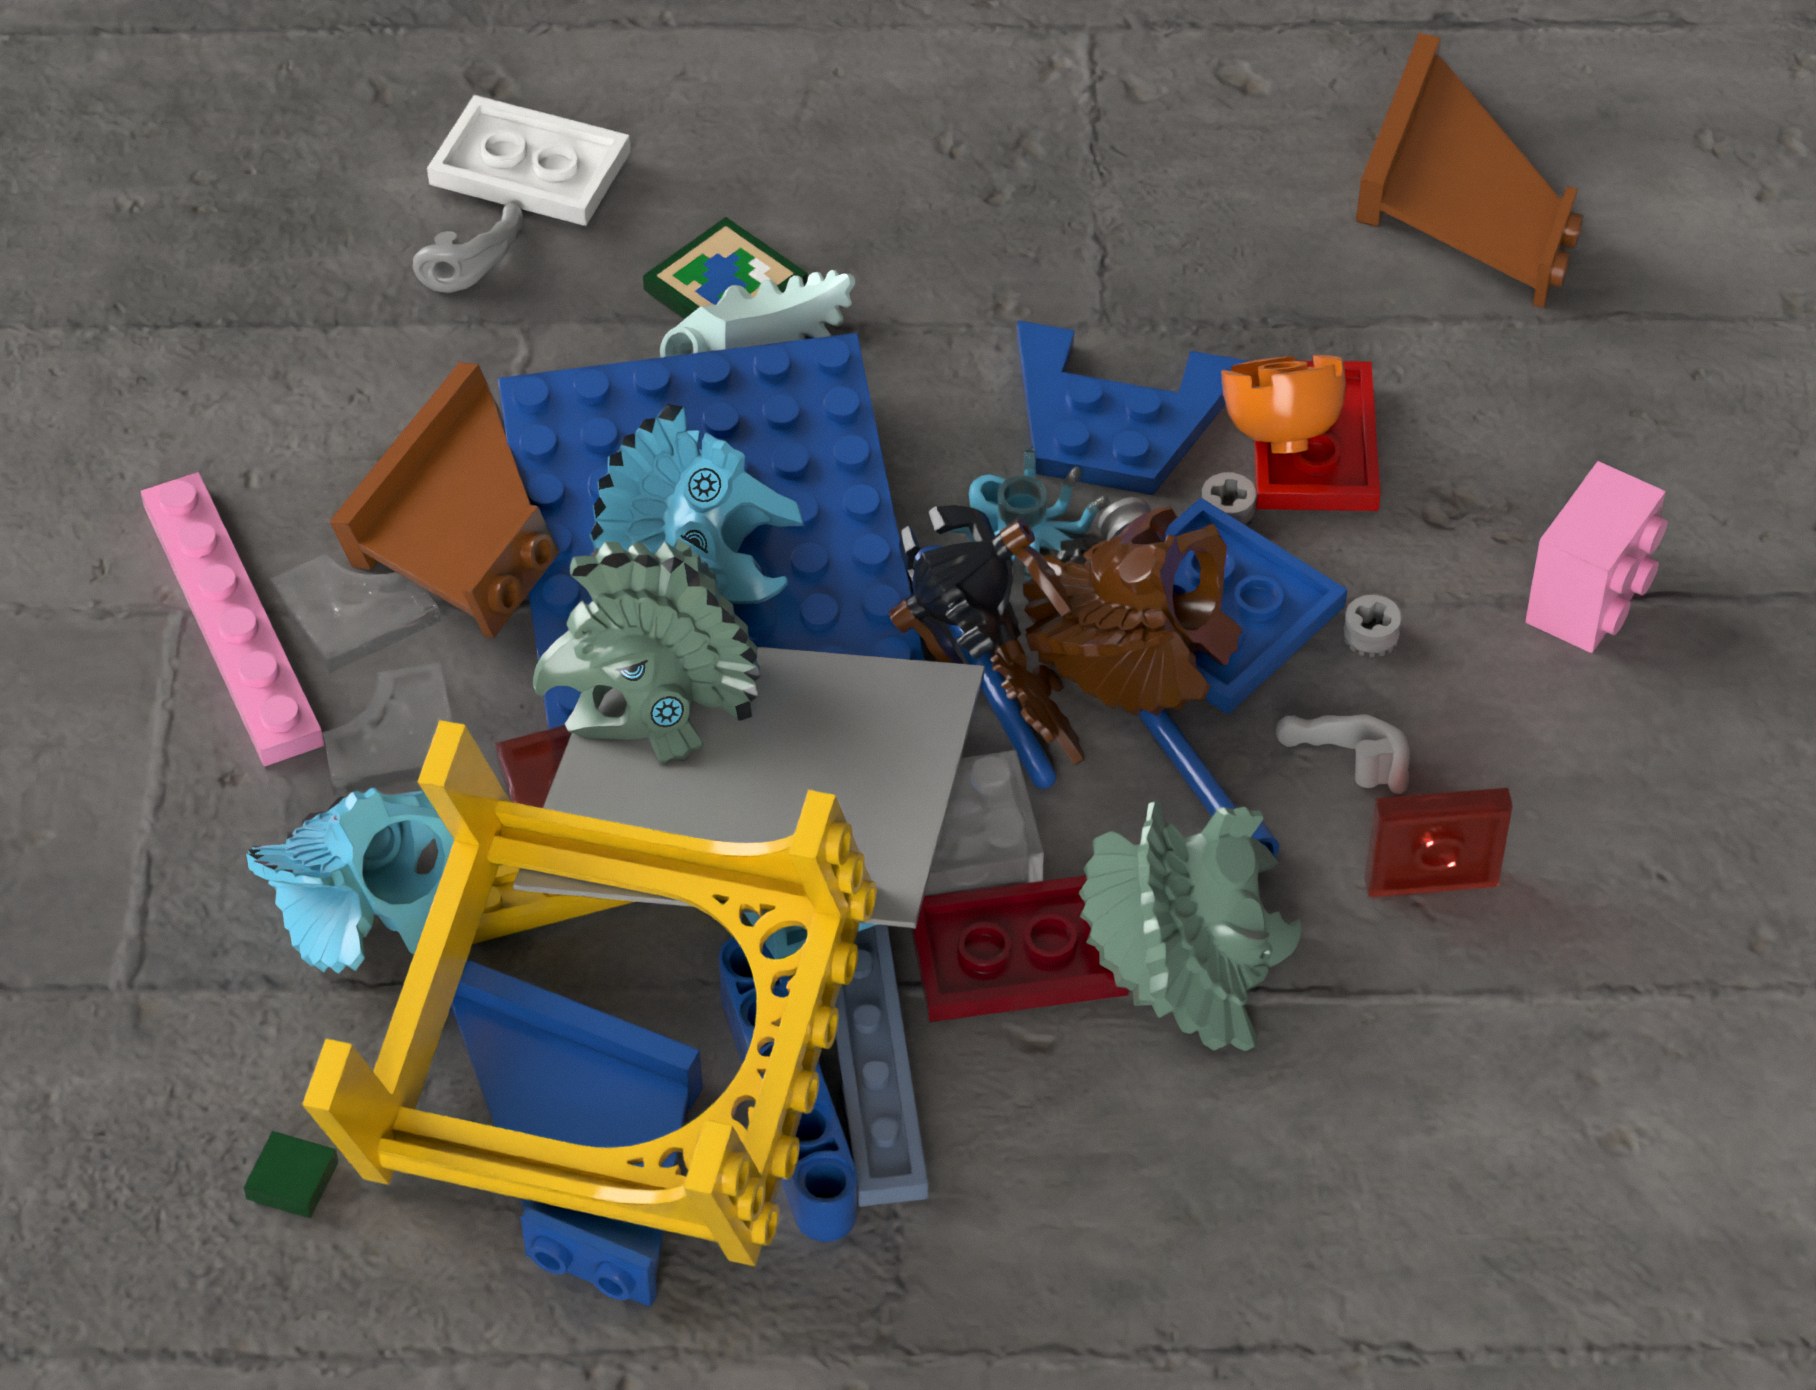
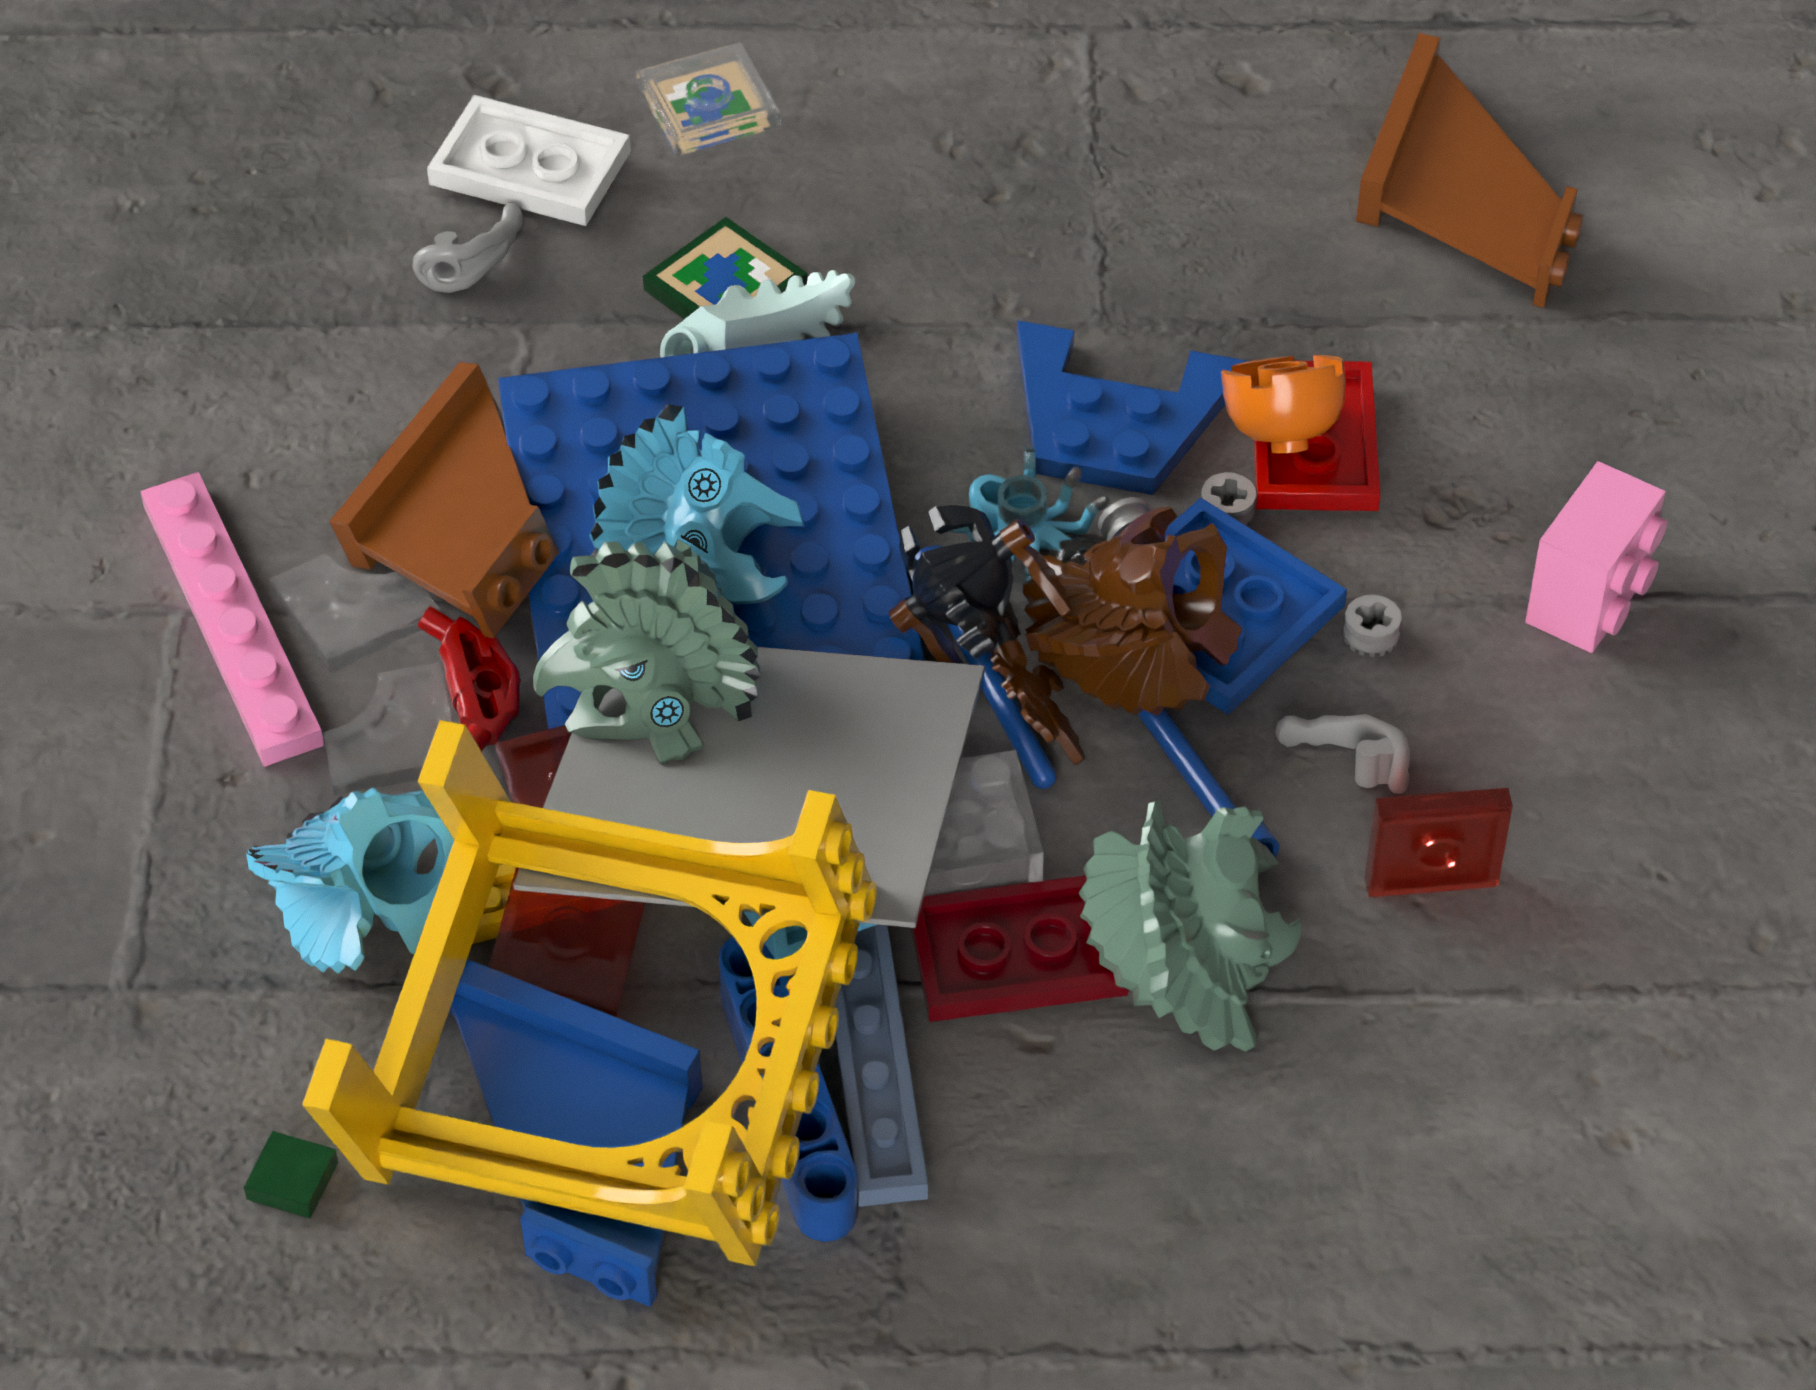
none -> red piece [417,606,521,752]
none -> clear red tile [489,867,646,1017]
none -> clear tile [637,42,781,156]

